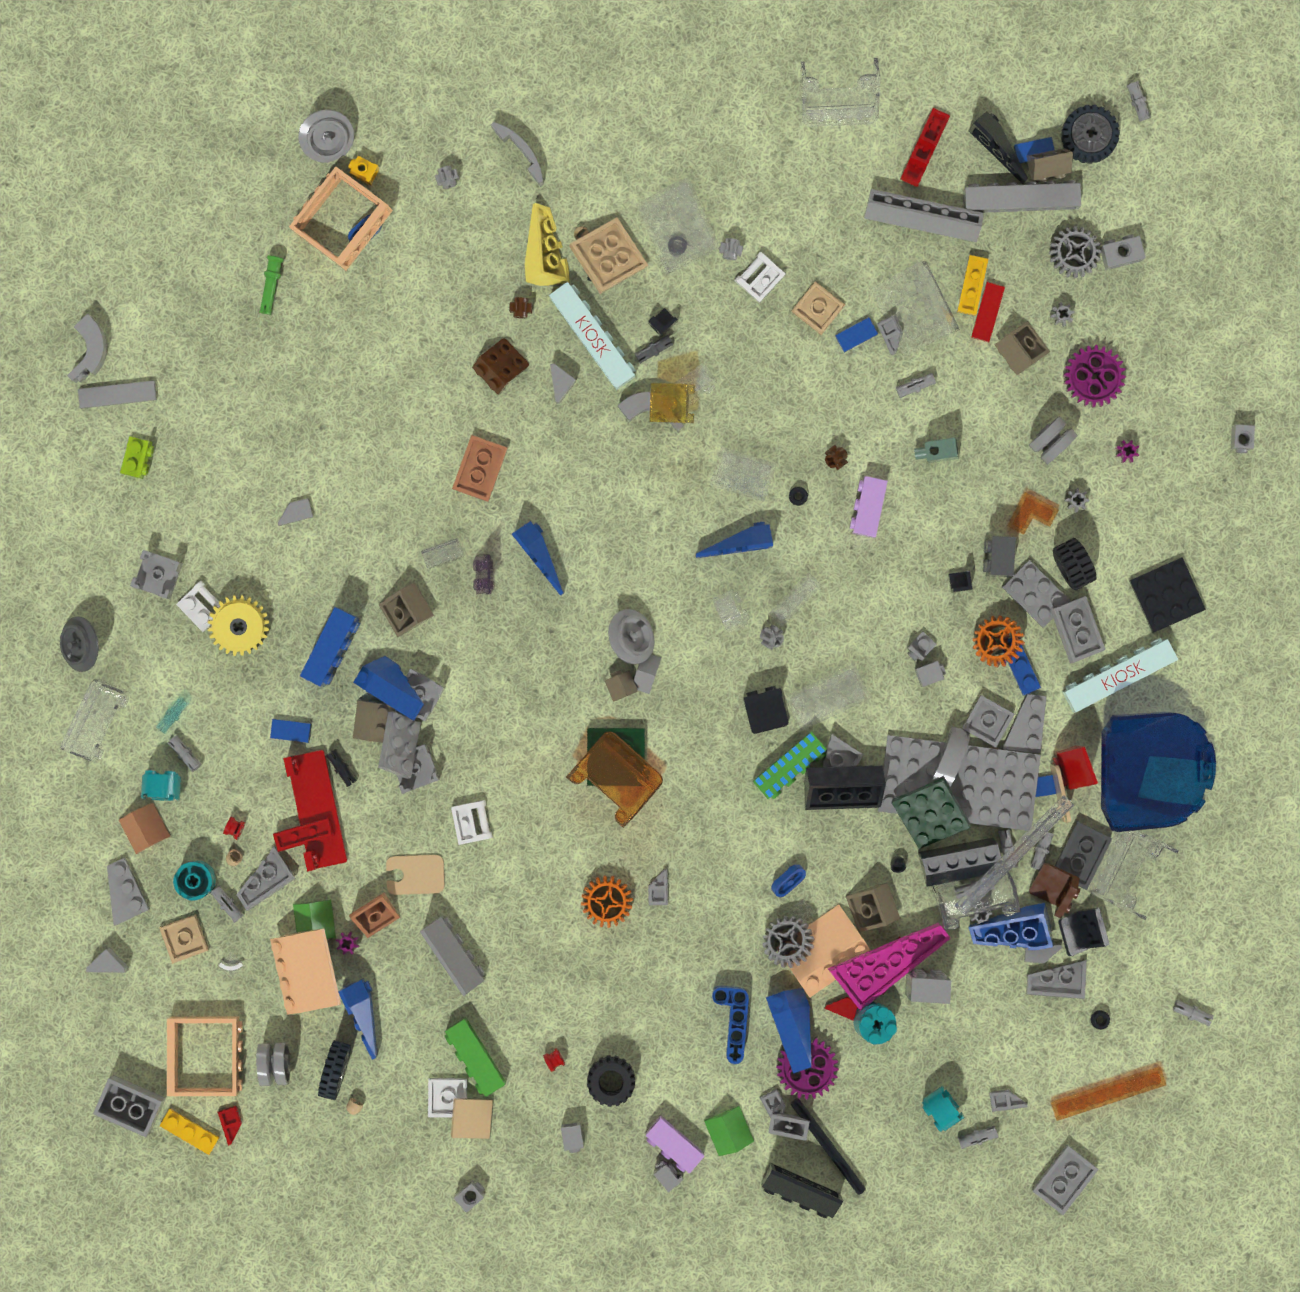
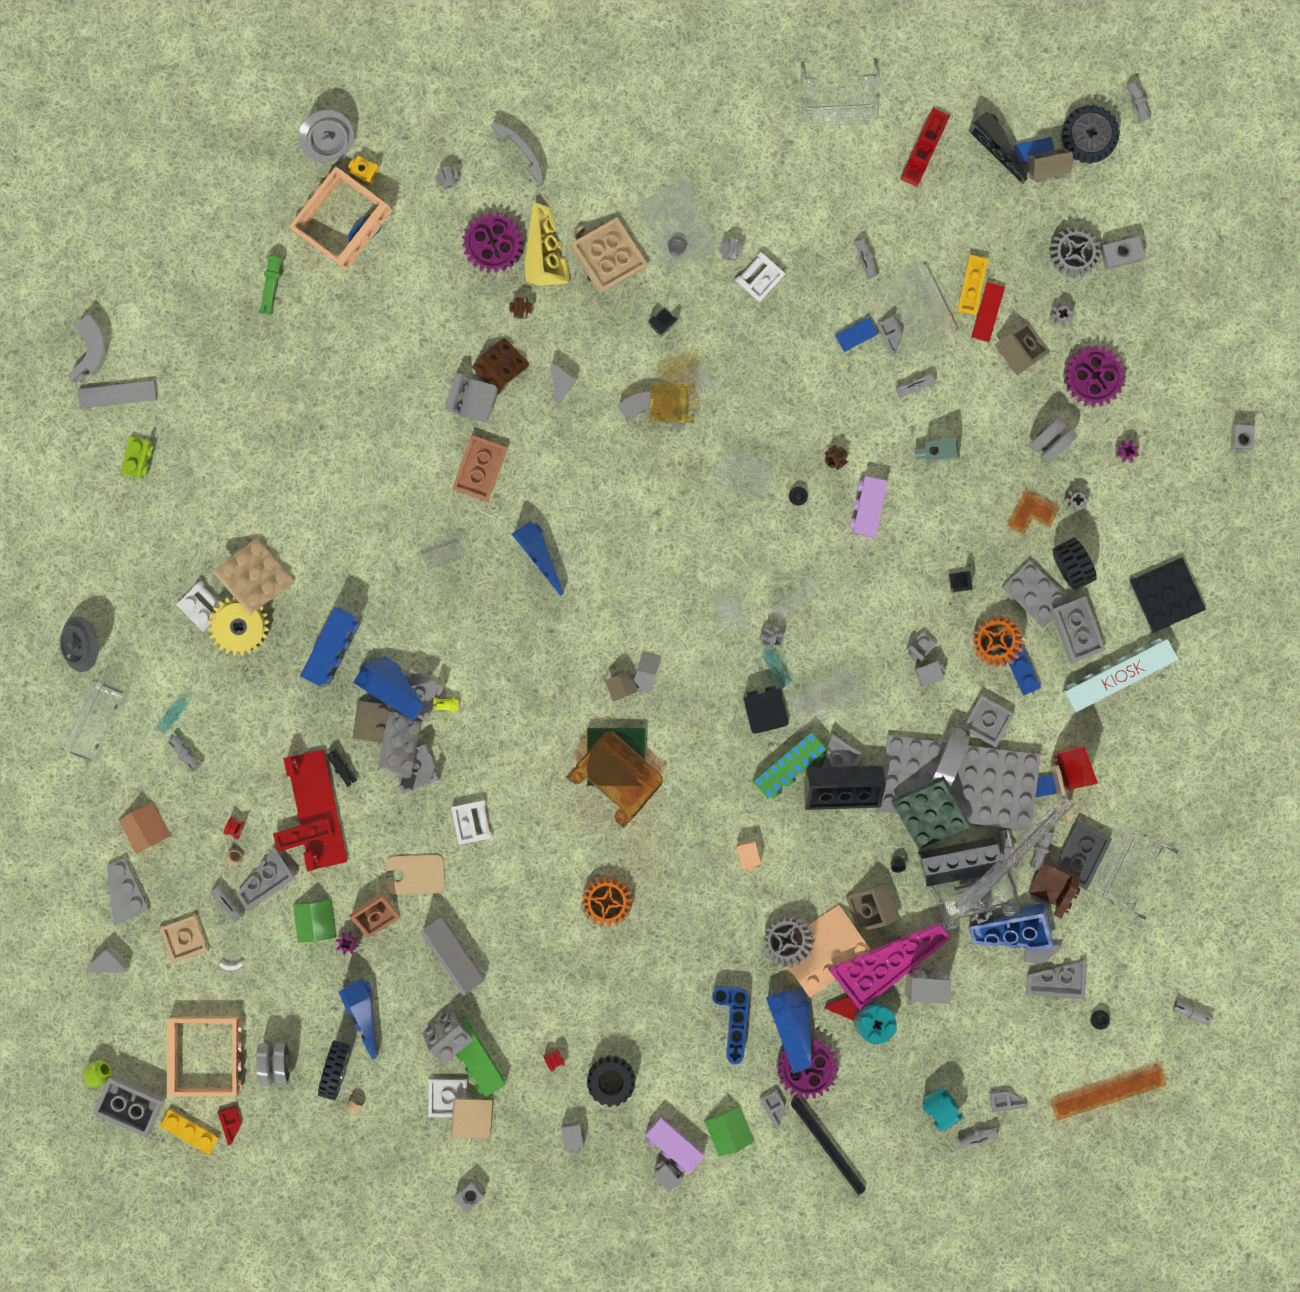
light grey panel [130,550,183,599] -> none
teal brick [141,770,181,801] -> none
teal brick [173,860,216,901] -> none
blue tile [270,719,311,743] -> none
light nougat slope [270,929,341,1015] -> none
light grey tile [278,498,313,526] -> none
dark tan slope [379,583,434,637] -> none
hinge [473,554,494,595] -> none
light aqua brick [549,282,636,391] -> none
light grey piece [608,609,655,664] -> none
dark grey pin [634,335,673,364] -> none
light grey tile [648,869,668,905] -> none
blue wedge [696,522,773,558] -> none
black slope [761,1163,843,1219] -> none
light grey slope [768,1114,810,1141] -> none
blue plate [771,864,806,897] -> none
tan tile [791,281,845,335] -> none
light grey brick [864,189,984,243] -> none
light grey brick [963,180,1081,213] -> none
dark grey brick [983,536,1016,577] -> none
light grey wing [1002,694,1046,754] -> none
light grey plate [1032,1145,1098,1215] -> none
black bracket [1058,908,1110,956] -> none
clear blue windscreen [1101,712,1216,832] -> none
none -> lime head [83,1060,112,1088]
none -> tan plate [213,538,294,615]
none -> light grey bracket [423,1009,473,1065]
none -> neon yellow pin [433,697,459,713]
none -> light grey bracket [445,373,498,422]
none -> magenta gear [462,211,524,274]
none -> light nougat brick [736,841,761,871]
none -> clear light blue pin [761,650,792,688]
none -> light grey pin [855,239,878,279]

